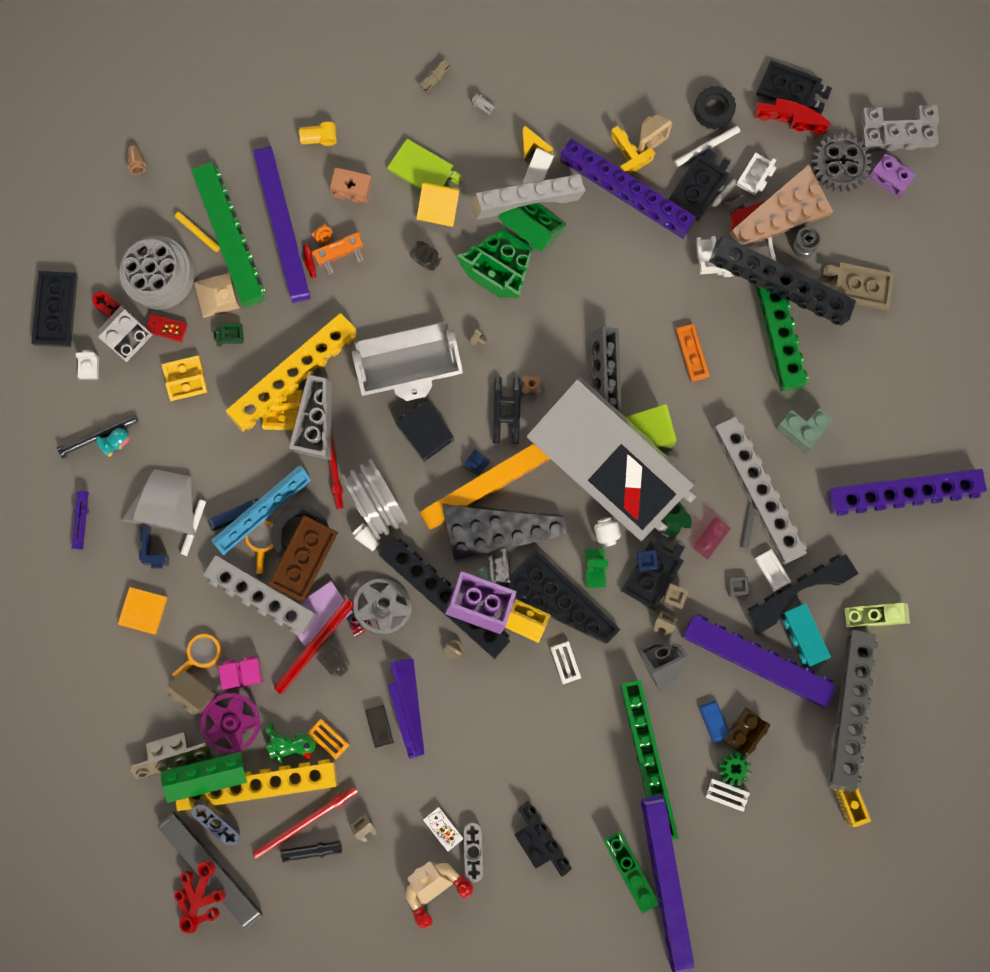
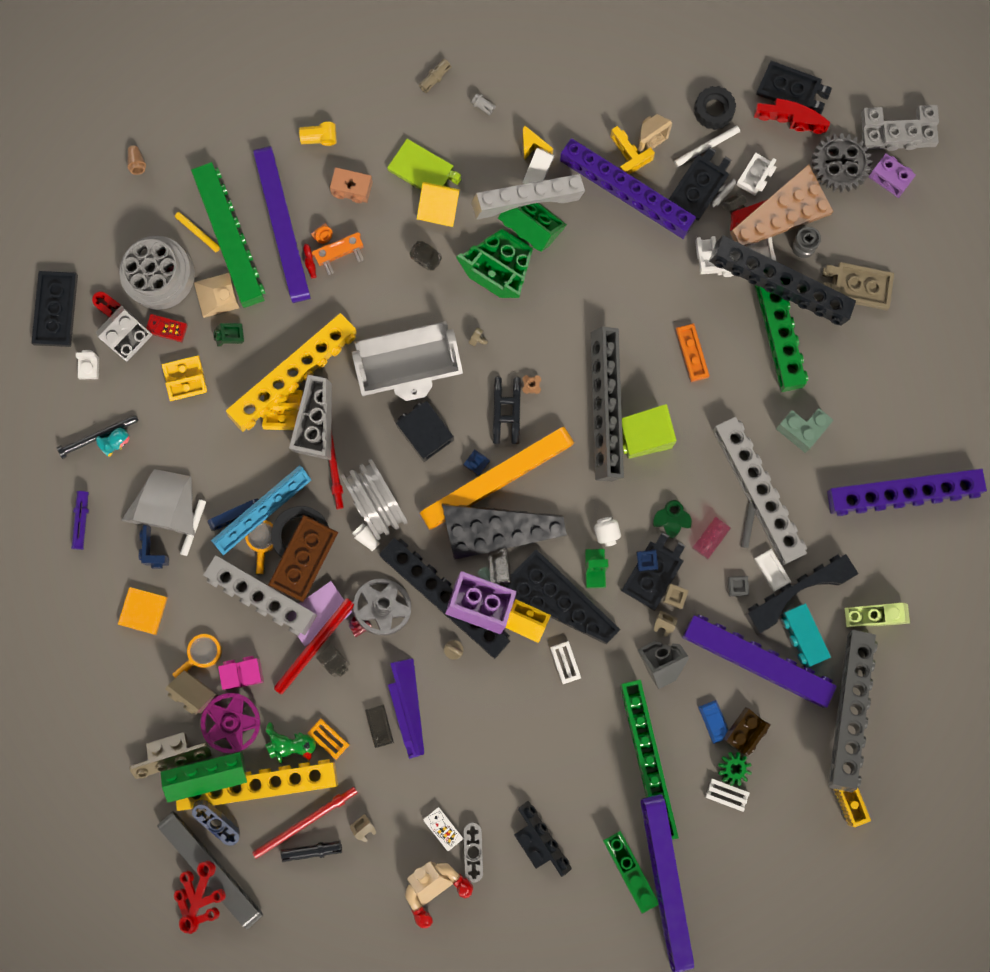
light grey piece [526,377,697,541] -> none

